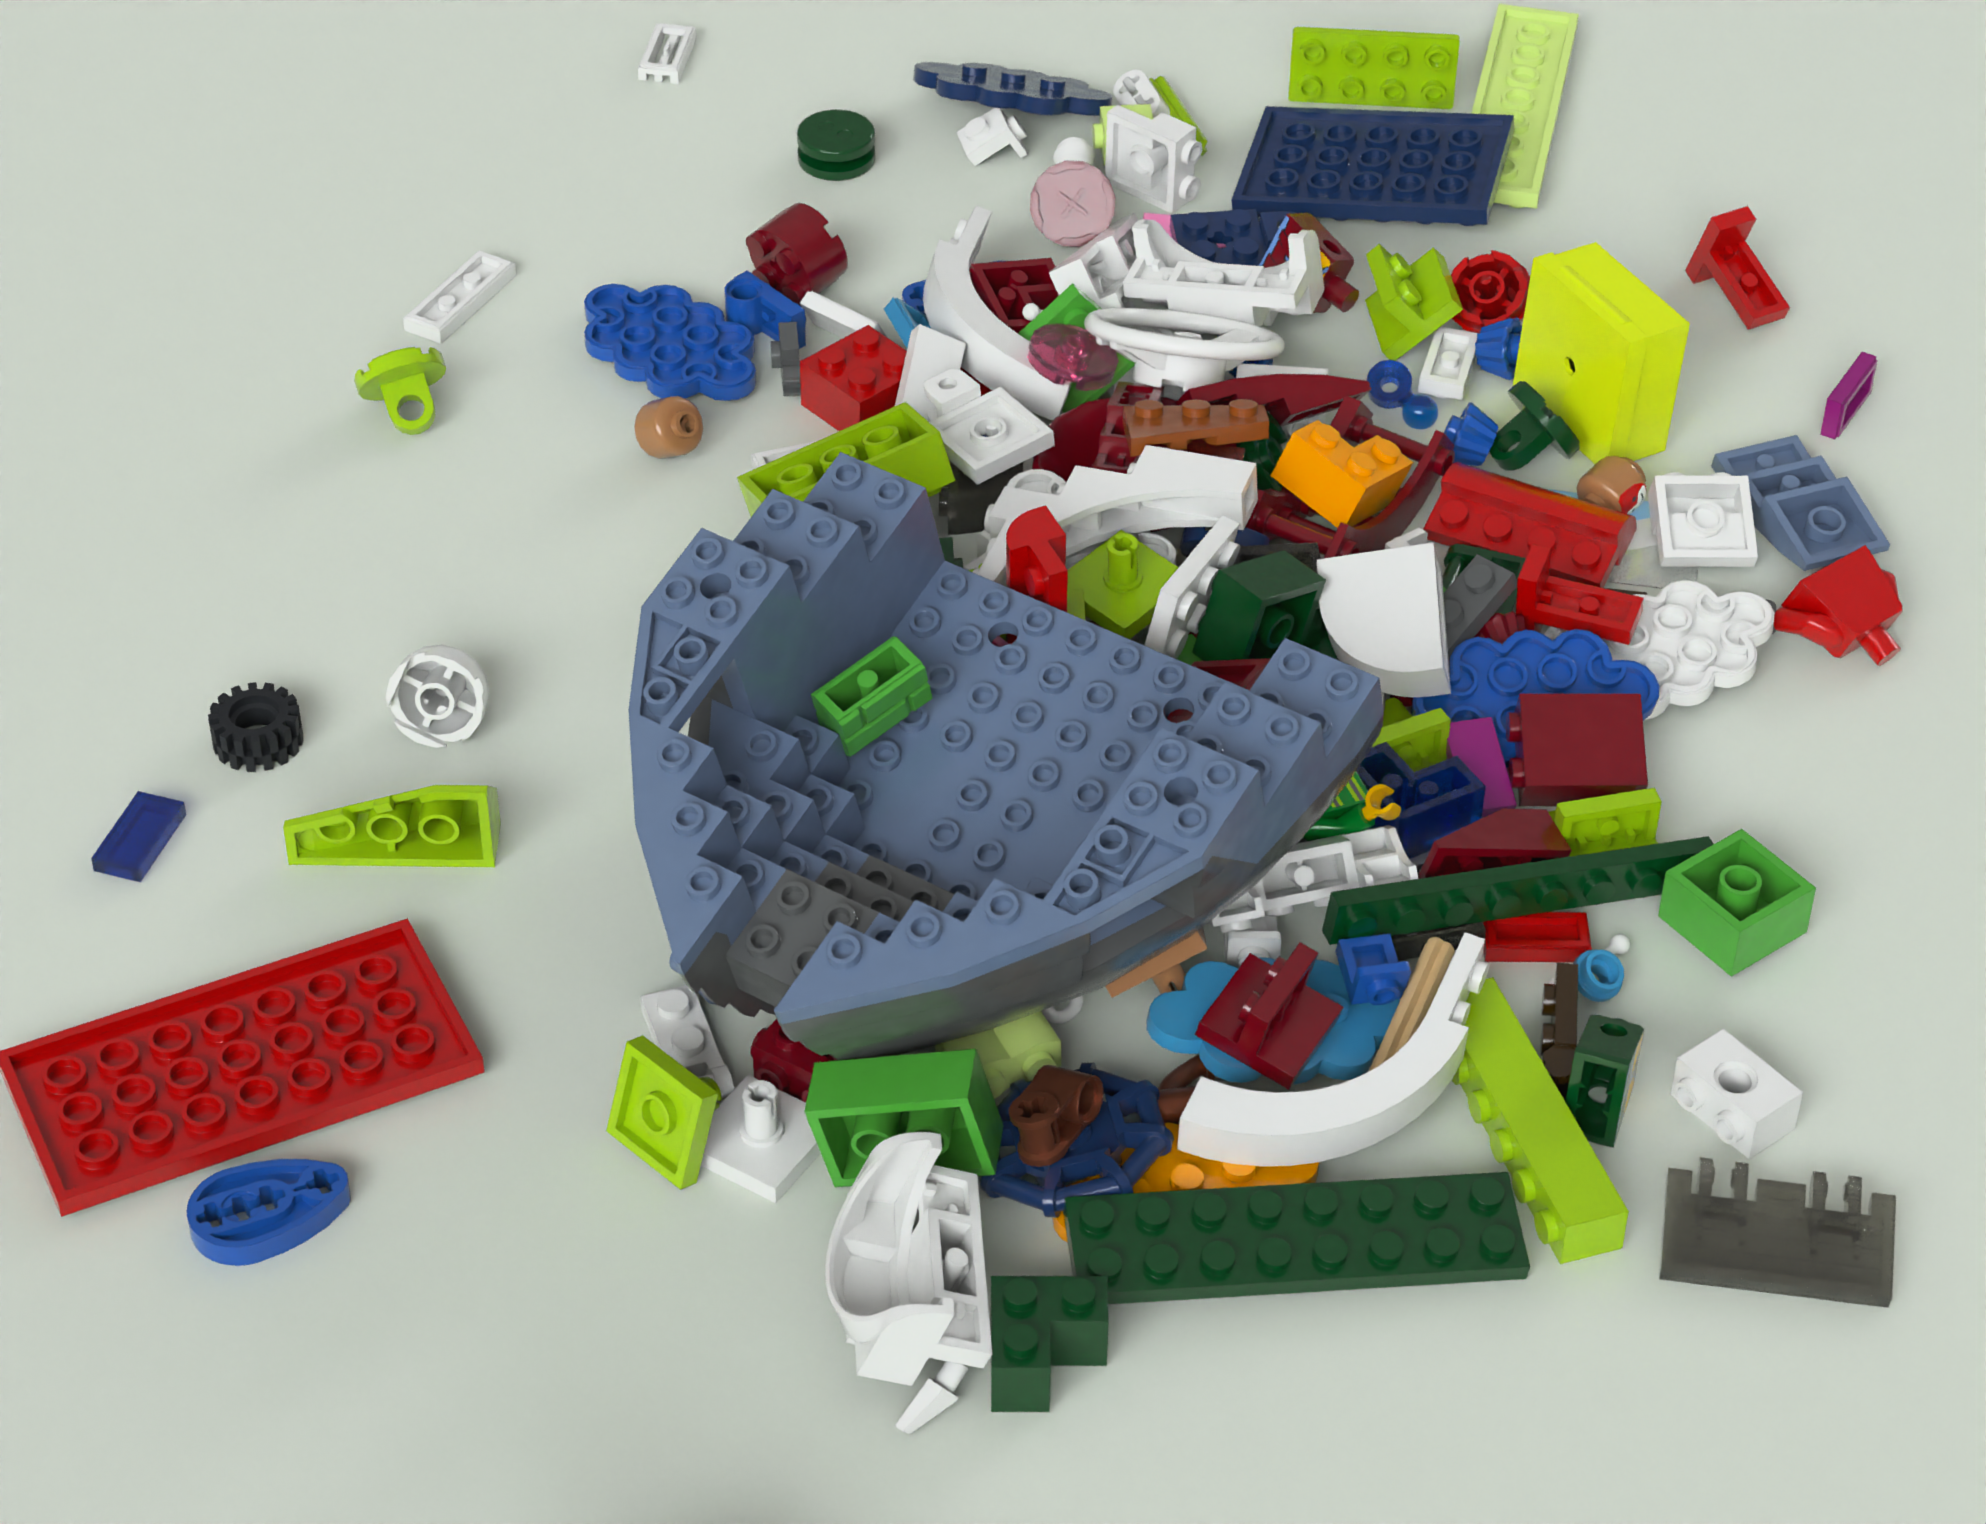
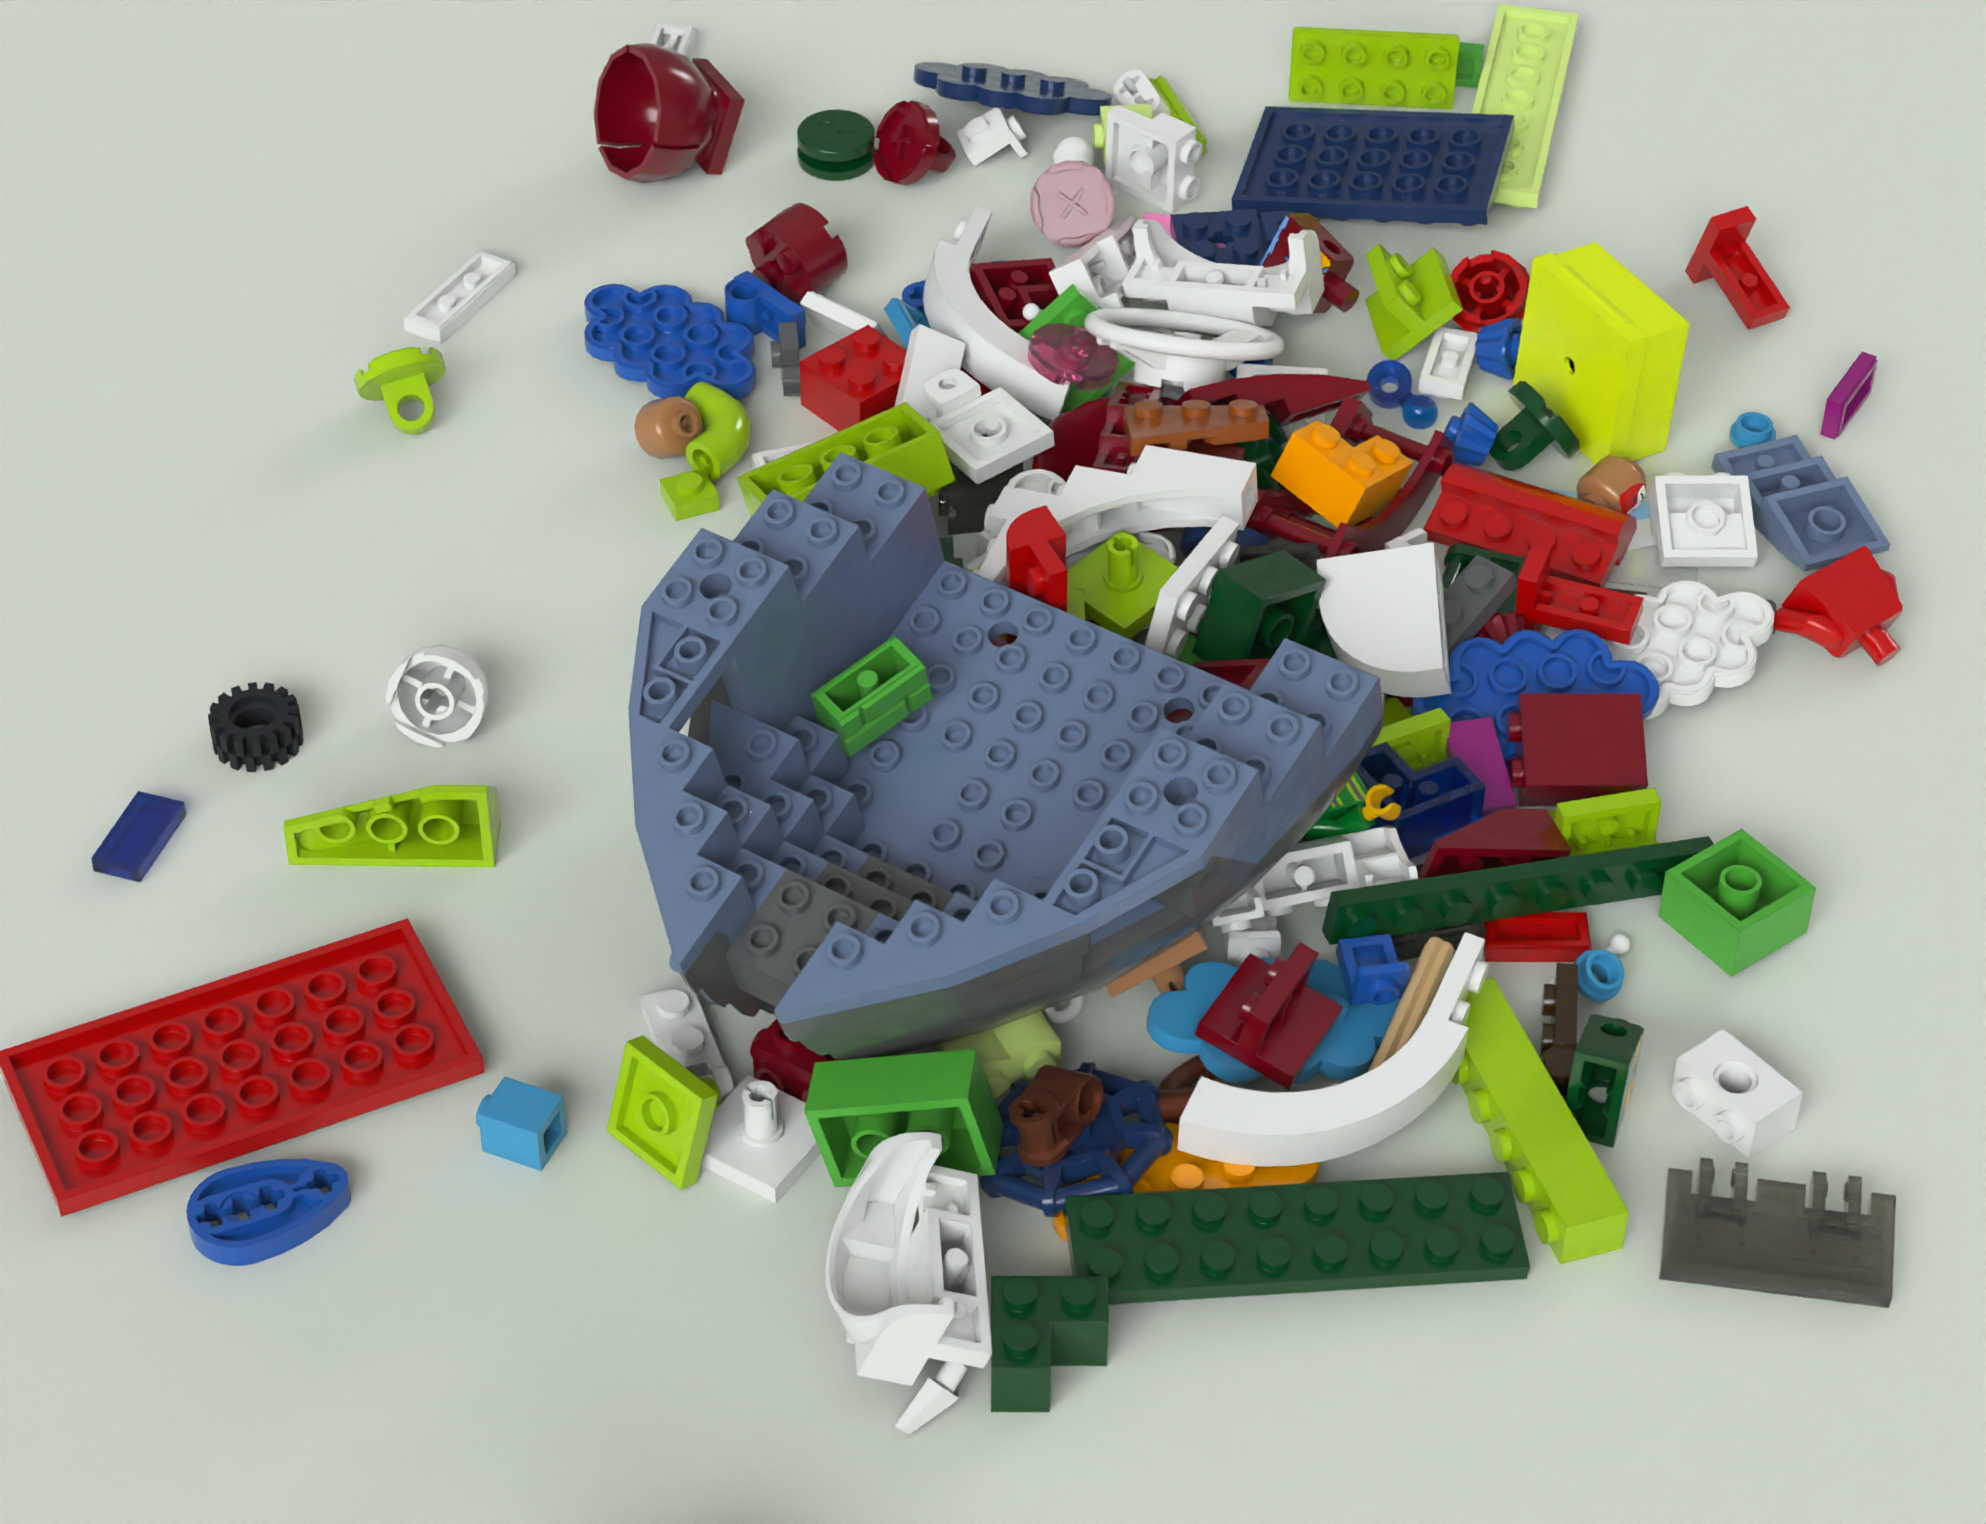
none -> dark azure brick [476,1076,567,1171]
none -> dark red plate [594,43,745,183]
none -> lime plate [660,468,720,521]
none -> lime cylinder [685,381,752,482]
none -> dark red tile [873,100,956,186]
none -> bright green plate [1455,42,1484,88]
none -> dark azure plate [1729,412,1776,448]

